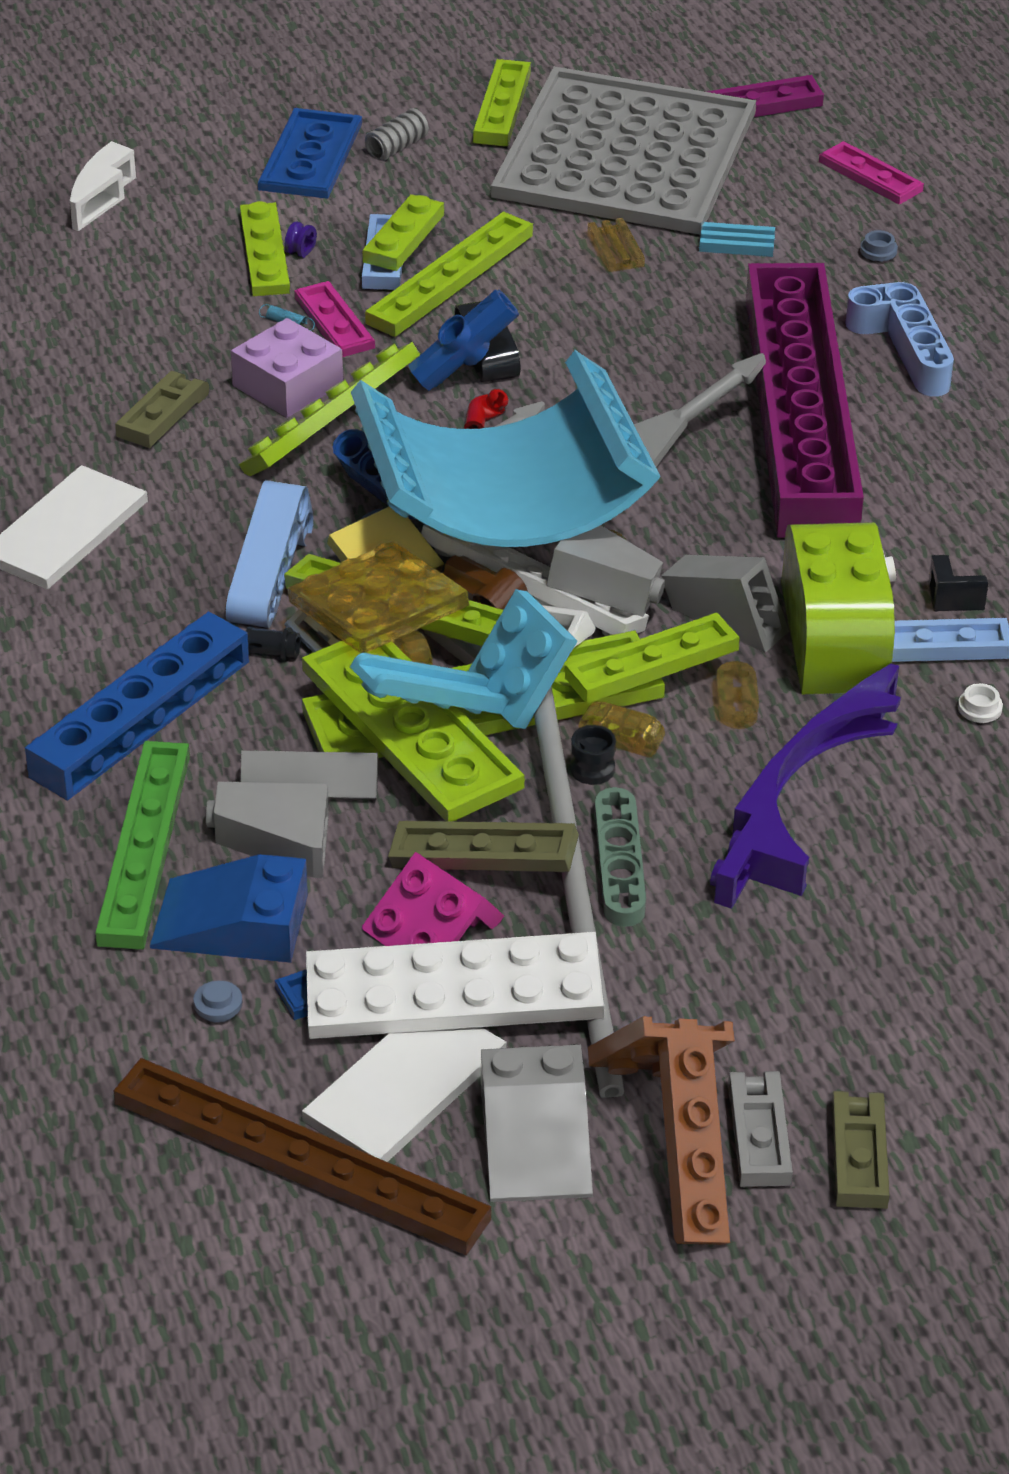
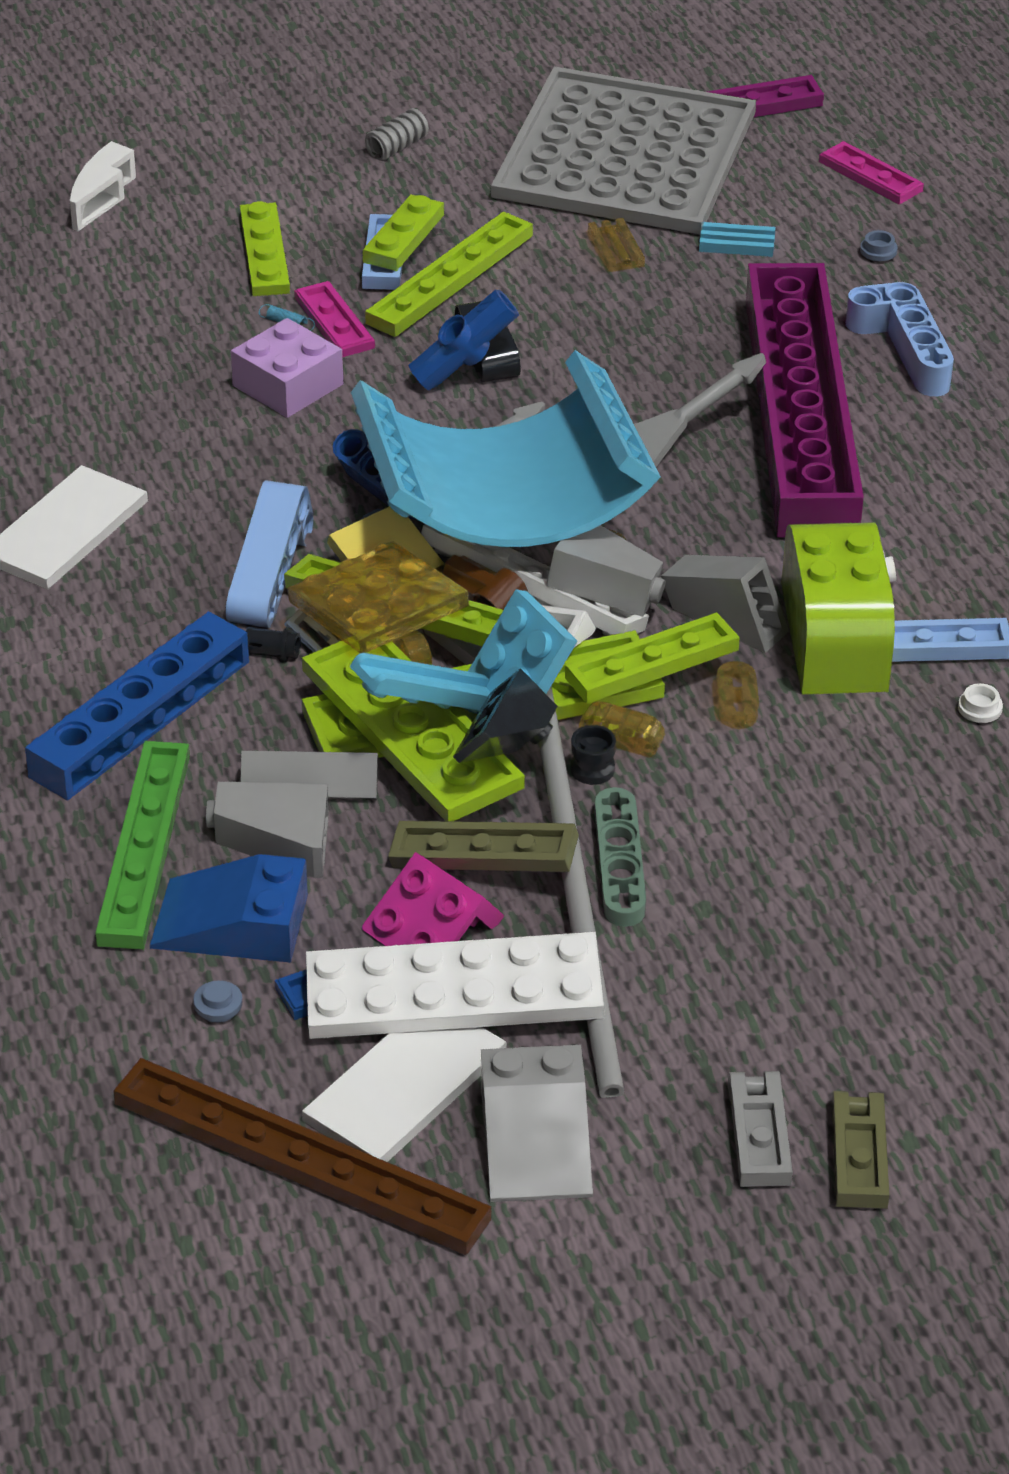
olive plate [115,371,209,448] -> none
lime plate [238,342,420,476] -> none
blue tile [258,108,362,199] -> none
dark purple bush [284,221,317,258] -> none
red arm [464,389,509,429] -> none
lime plate [473,59,531,146] -> none
dark orange bracket [588,1016,735,1245] -> none
dark purple slope [710,663,901,909] -> none
black panel [928,555,988,612] -> none
none -> black slope [453,668,558,763]

